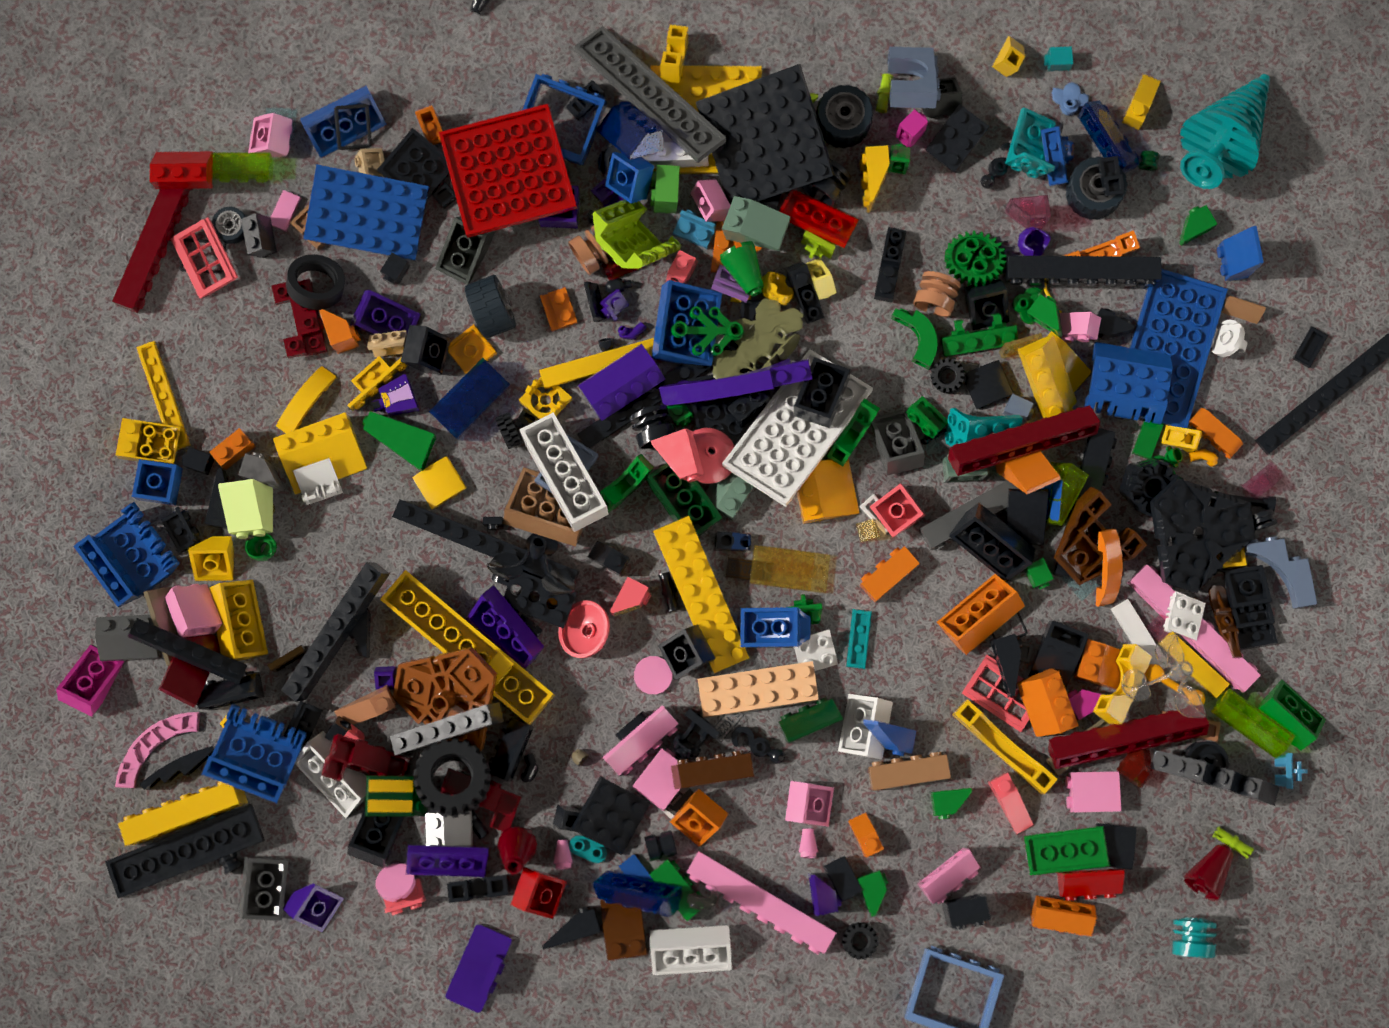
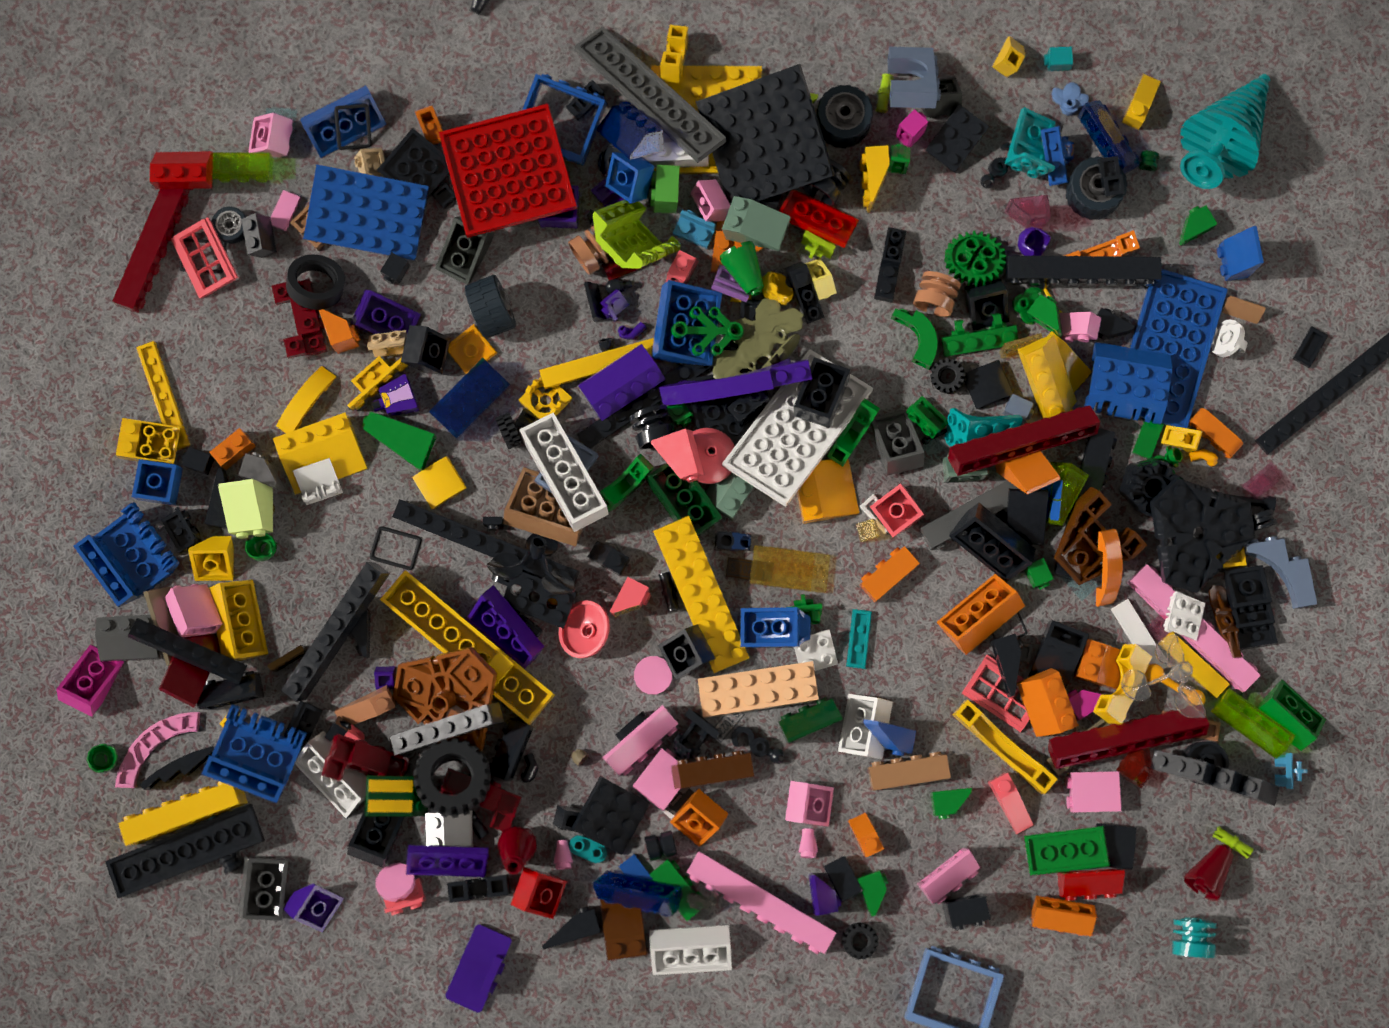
orange plate [540,287,578,332] -> none
none -> green hair [86,743,118,774]
none -> black piece [370,526,422,570]

